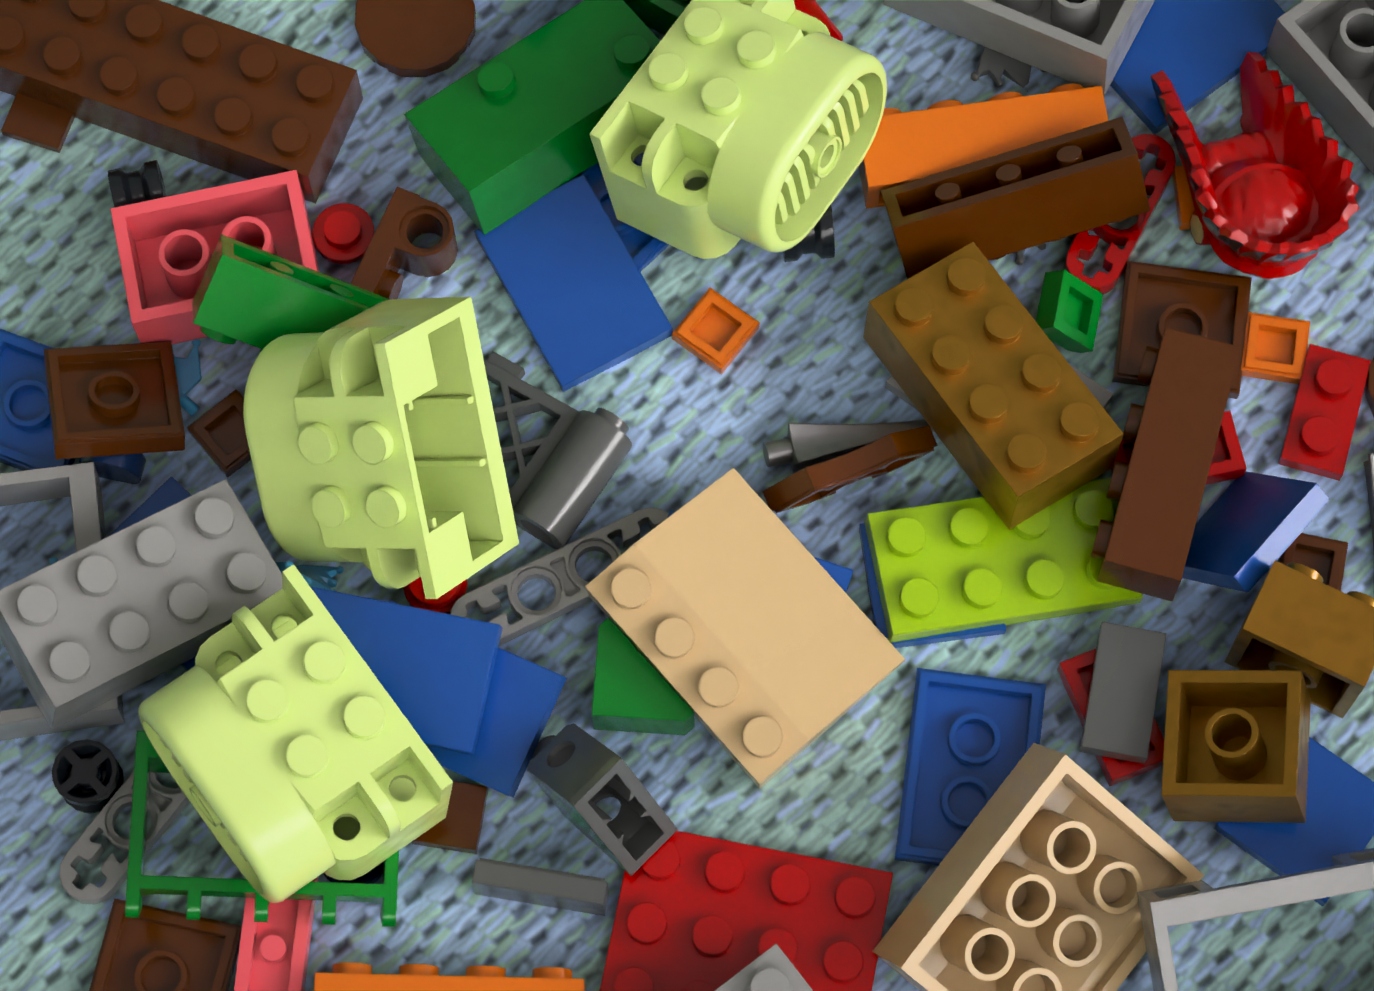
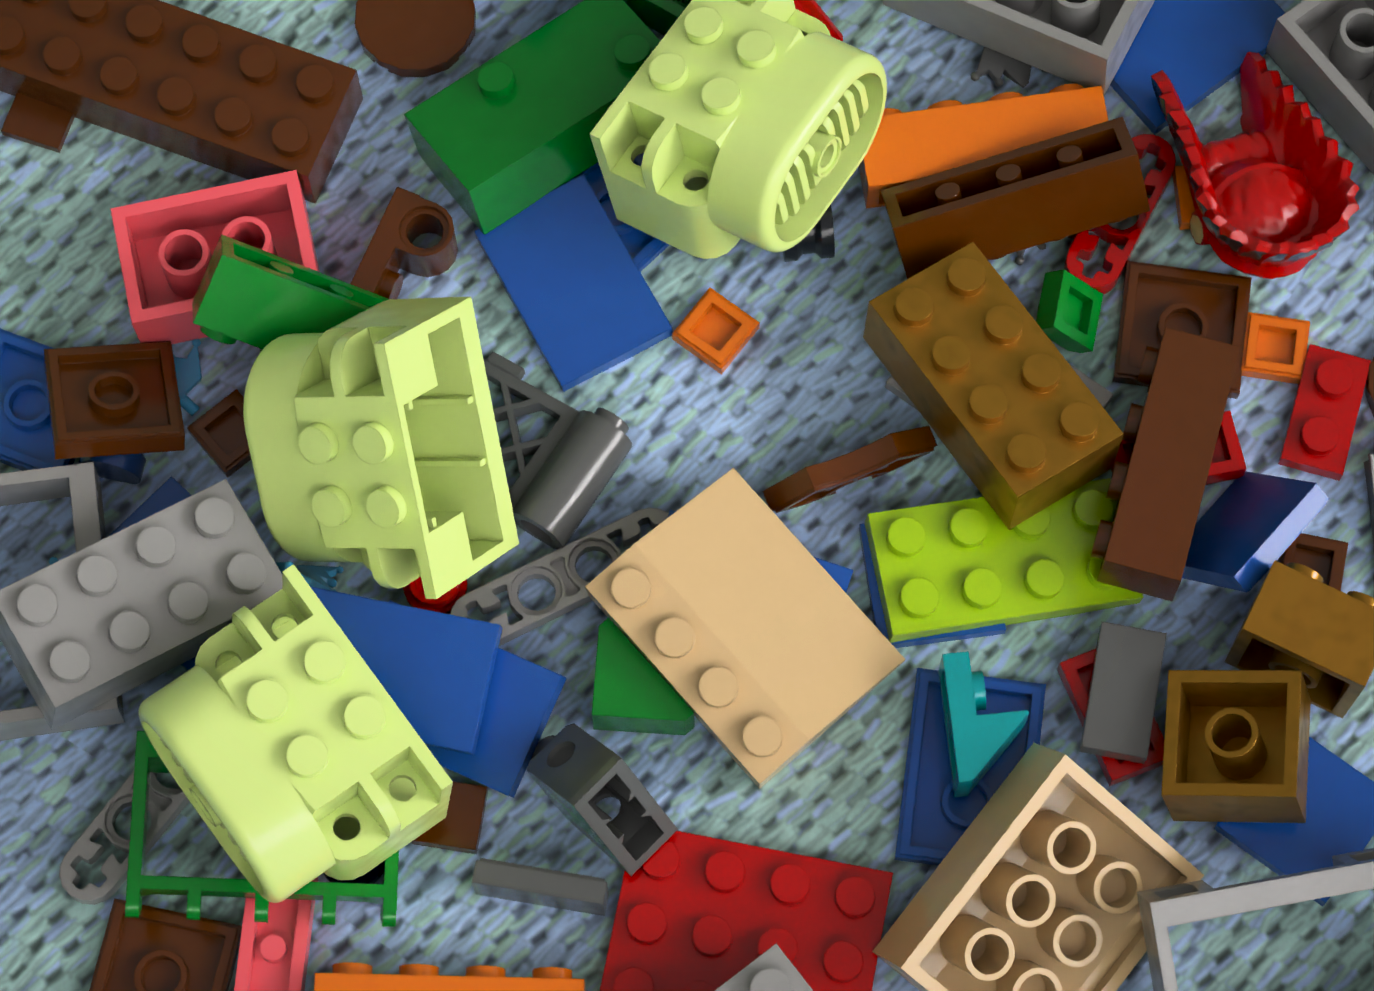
black wheel [52,739,125,814] -> none
black wheel [108,160,166,207] -> none
red plate [312,203,375,264] -> none
flat silver piece [763,419,934,474] -> none
none -> teal slope [938,651,1029,797]

